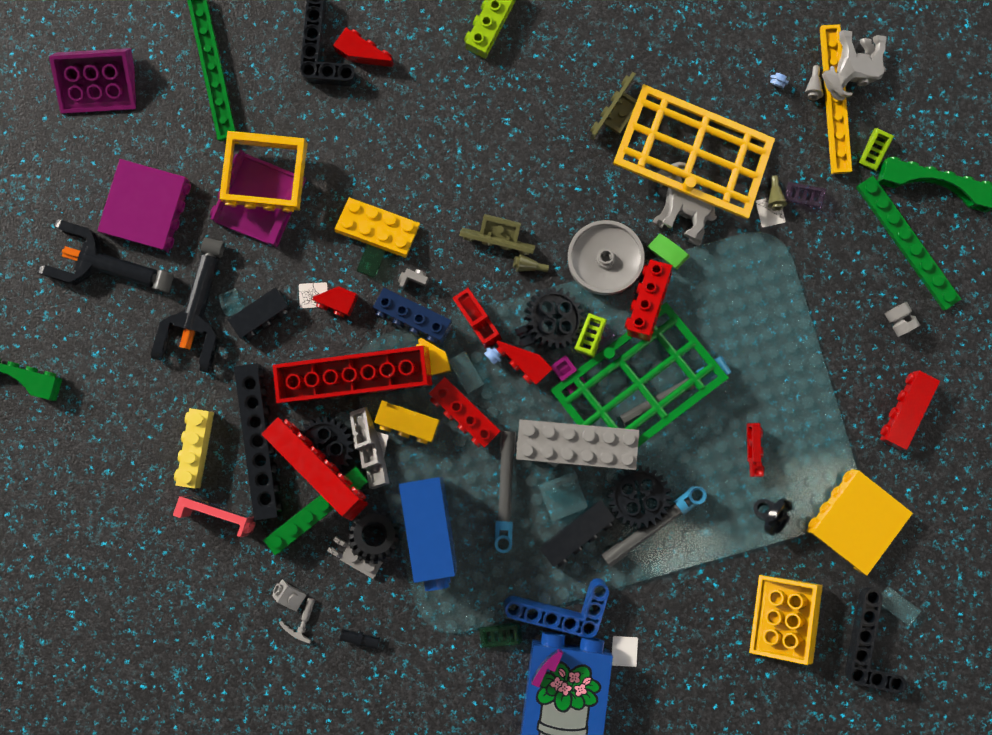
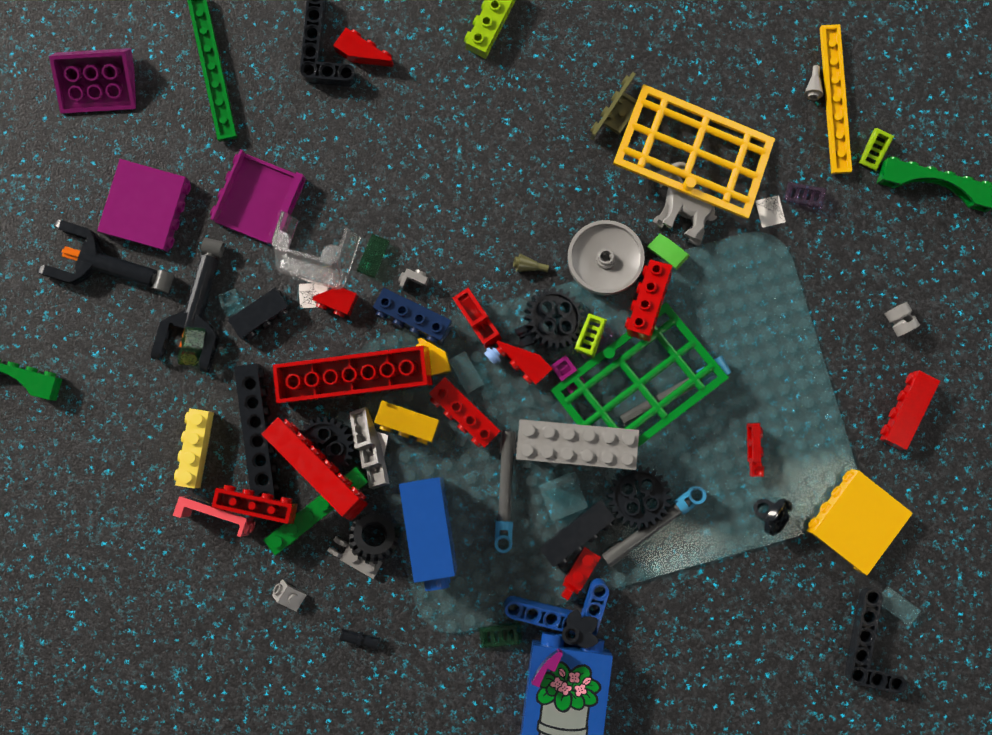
yellow window [219,131,307,213] -> none
light grey piece [279,598,315,644] -> none
yellow plate [335,197,420,258] -> none
olive bracket [459,214,535,255] -> none
white sticker [612,636,638,667] -> none
yellow slope [749,575,823,665] -> none
olive cone [768,175,787,211] -> none
light blue plate [770,73,789,88] -> none
light grey animal [822,30,887,101] -> none
green plate [856,176,961,311] -> none
none -> clear green slope [177,327,205,366]
none -> red brick [212,485,298,524]
none -> clear windscreen [272,211,361,290]
none -> red hinge [561,547,601,600]
none -> black plate [562,609,599,648]

